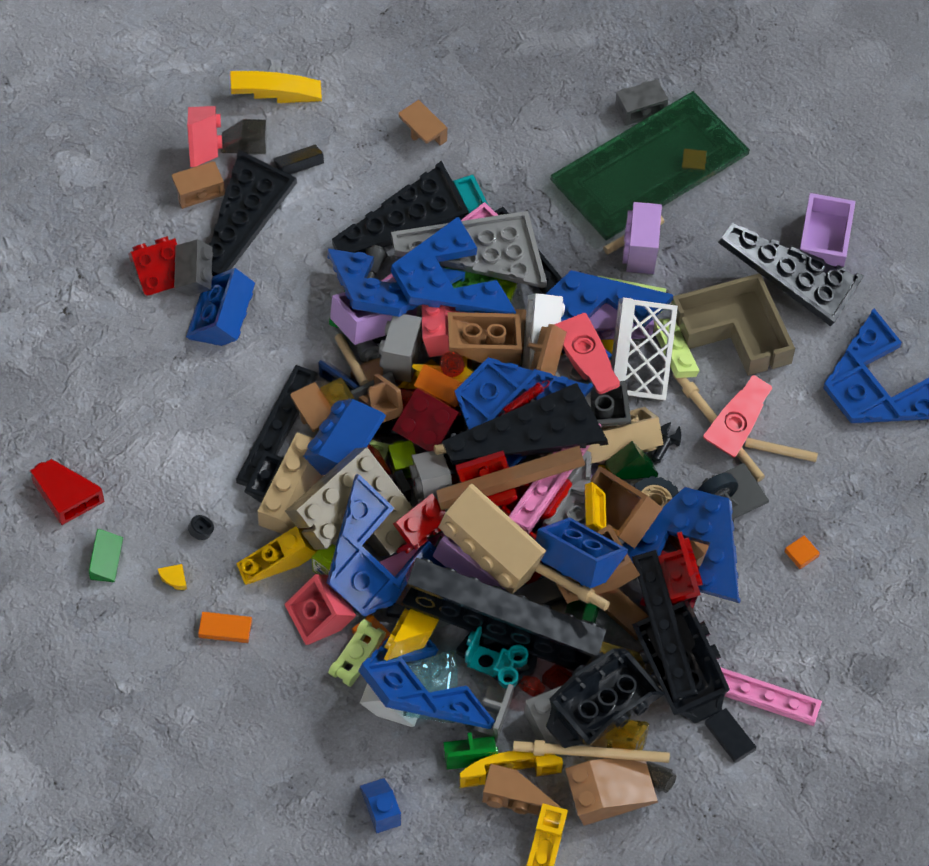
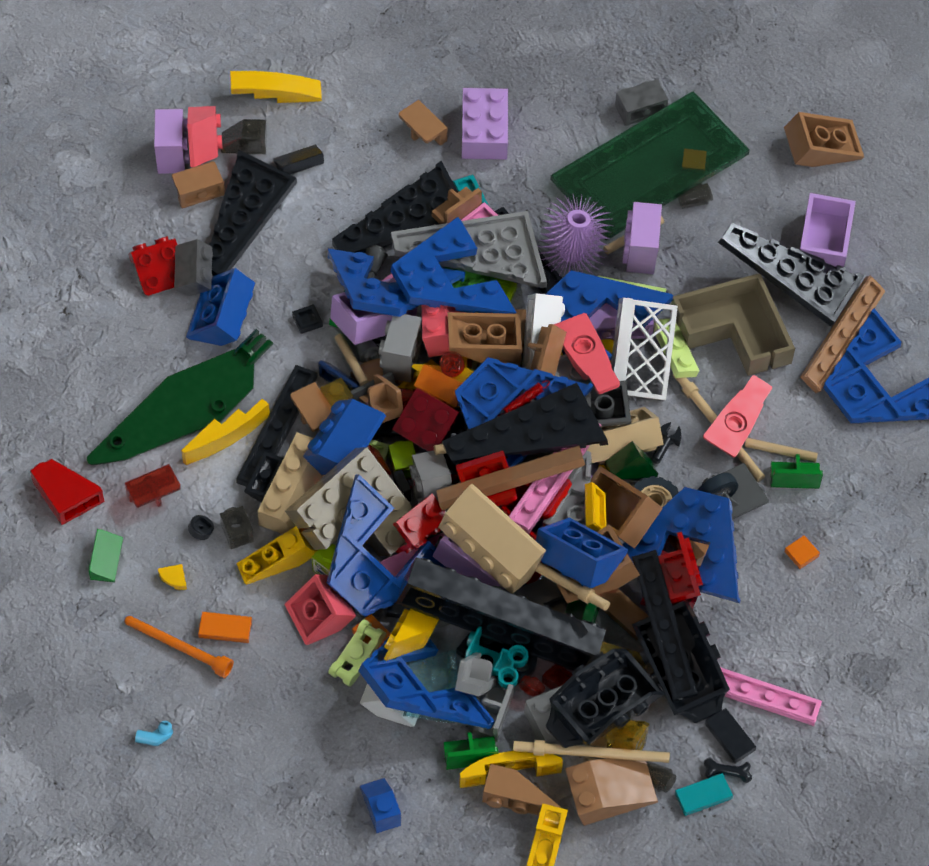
none -> dark green wing [87,329,273,465]
none -> clear red panel [124,464,181,508]
none -> orange piece [124,616,234,678]
none -> medium azure arm [135,721,173,746]
none -> lavender brick [154,109,190,174]
none -> yellow slope [181,399,270,465]
none -> clear smoke brick [220,506,254,549]
none -> black tile [292,304,323,334]
none -> medium nougat panel [432,187,482,224]
none -> light grey panel [455,652,497,696]
none -> lavender piece [462,88,508,160]
none -> lavender piece [538,195,612,276]
none -> teal tile [675,773,733,816]
none -> clear smoke cone [678,183,713,209]
none -> black piece [704,757,752,783]
none -> green panel [770,454,823,489]
none -> medium nougat slope [784,112,864,167]
none -> medium nougat tile [800,275,885,393]

